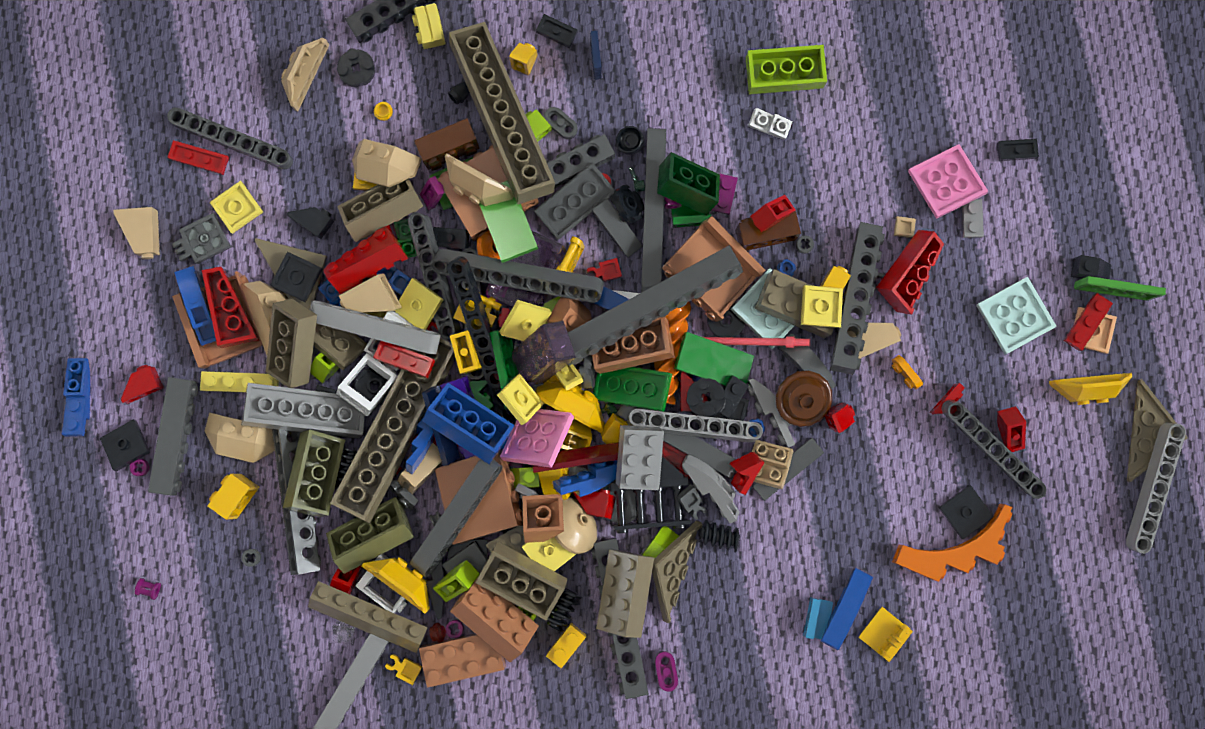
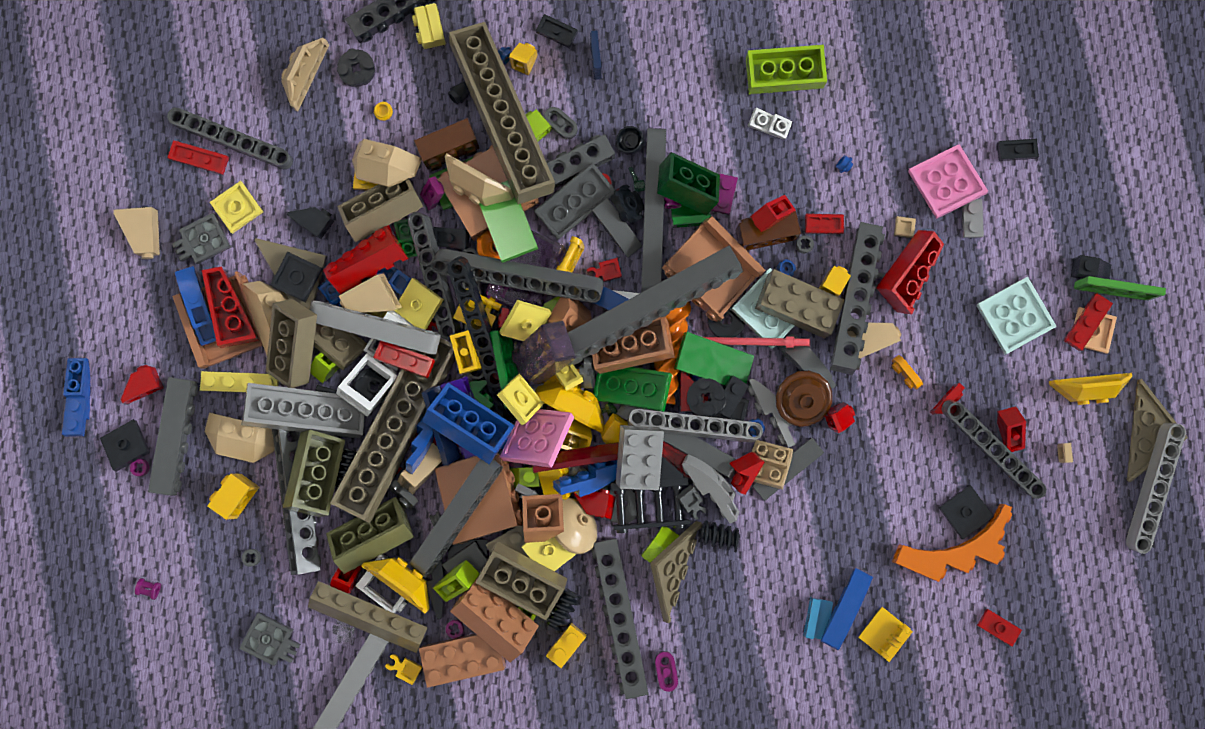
clear red plate [429,622,446,642] -> none
dark tan brick [596,550,654,638] -> none
light yellow plate [801,285,843,328] -> none
none -> dark grey piece [239,612,301,666]
none -> blue plate [498,47,512,65]
none -> red plate [805,214,844,234]
none -> blue plate [836,155,853,173]
none -> red plate [977,609,1022,647]
none -> tan tile [1057,443,1073,463]

